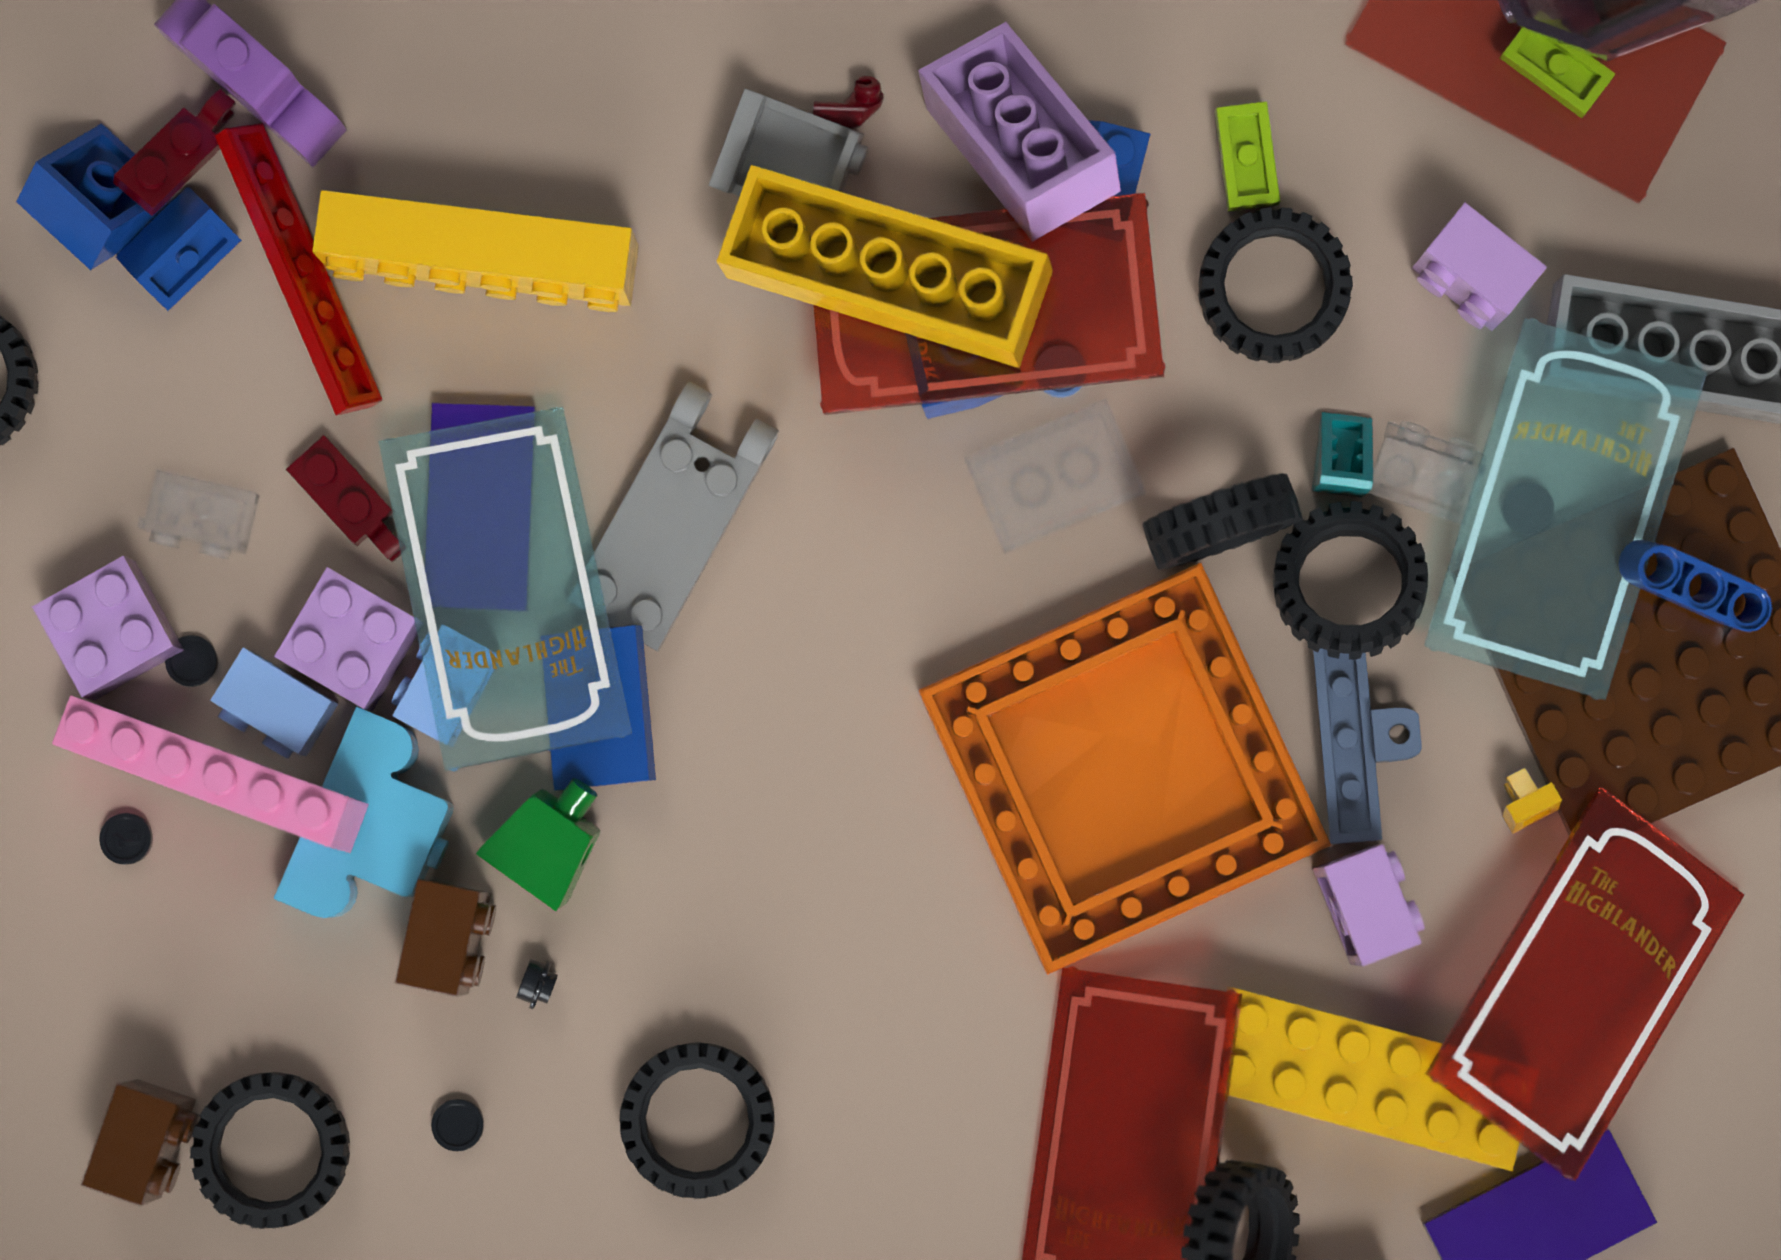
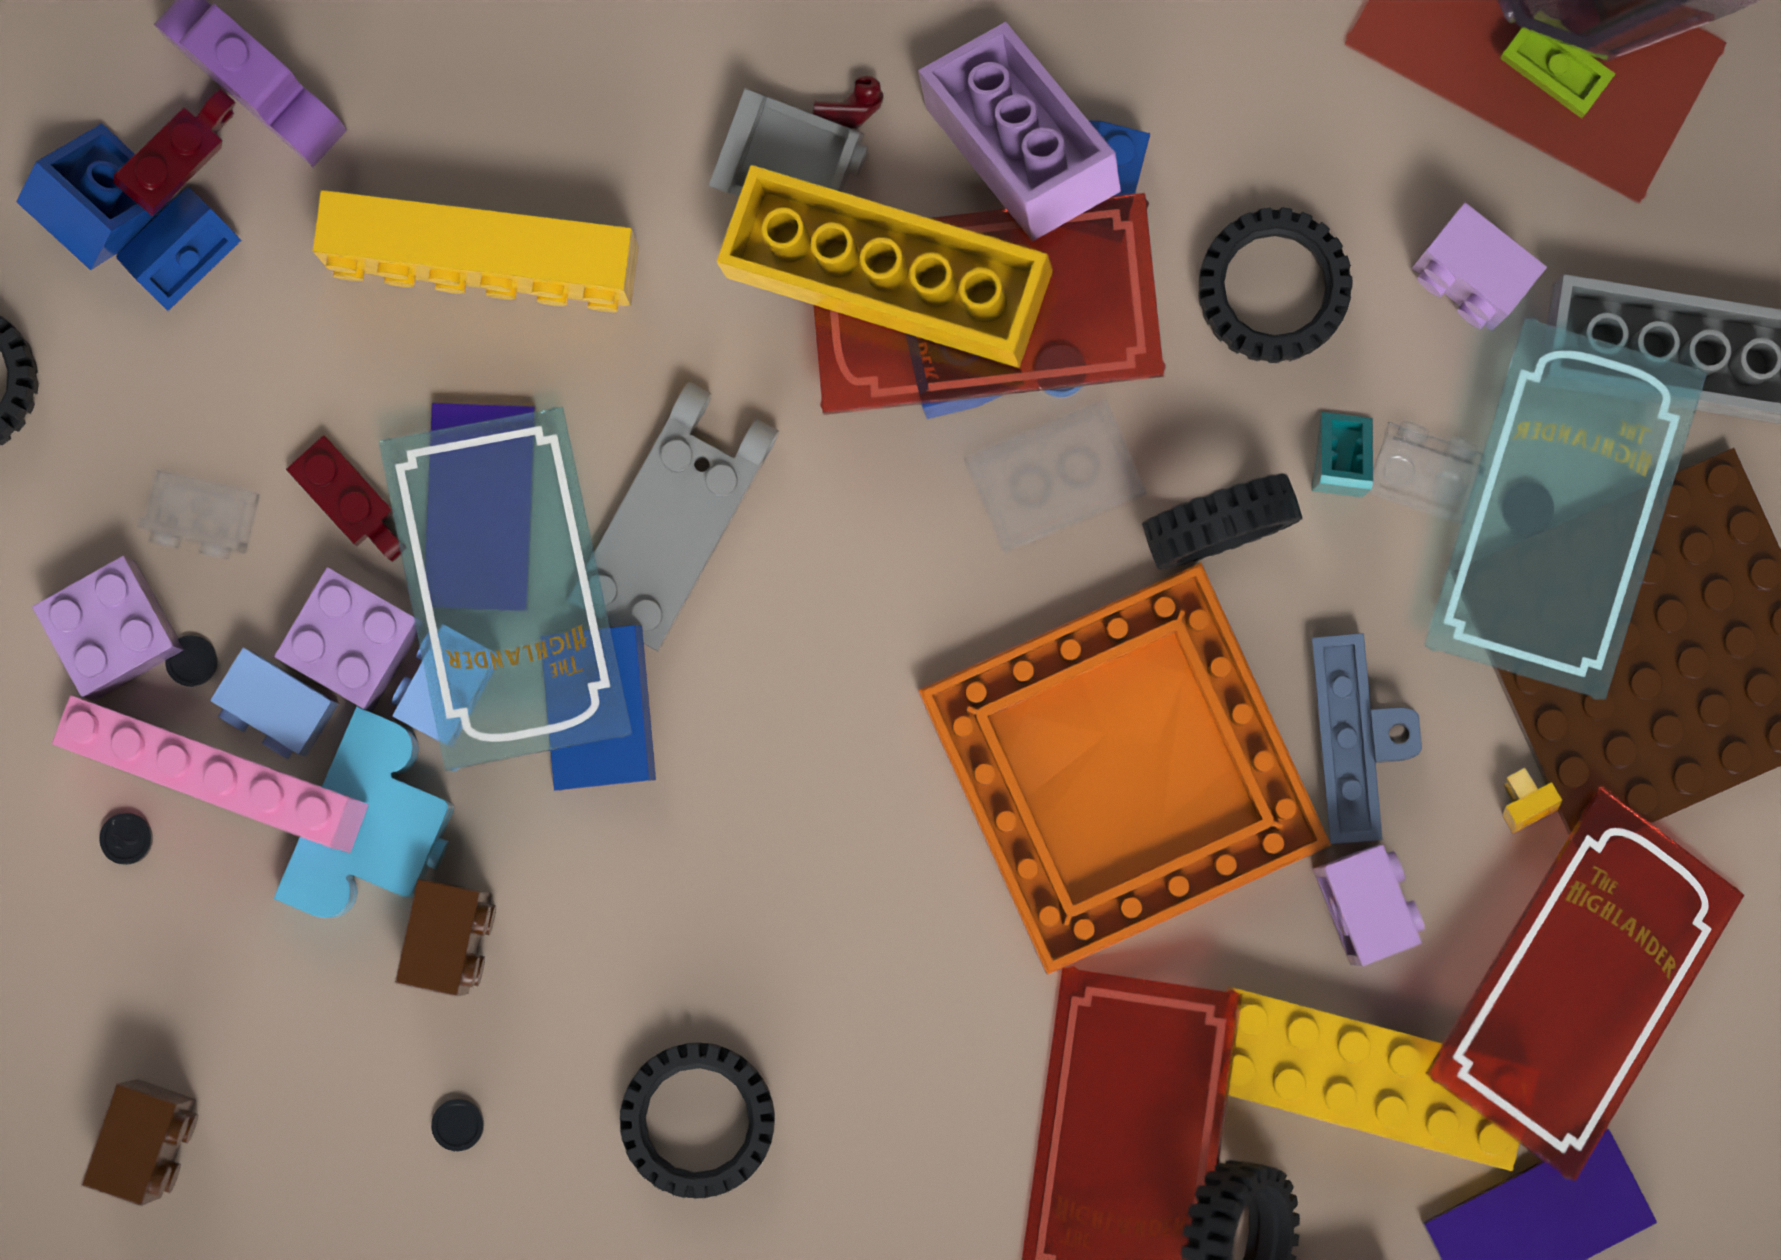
black tyre [190,1072,350,1229] -> none
red tile [215,123,383,416] -> none
green torso [476,778,601,911] -> none
black plate [516,959,558,1009] -> none
lime plate [1215,101,1280,212] -> none
black tyre [1273,501,1428,660] -> none
blue beam [1618,539,1772,632] -> none

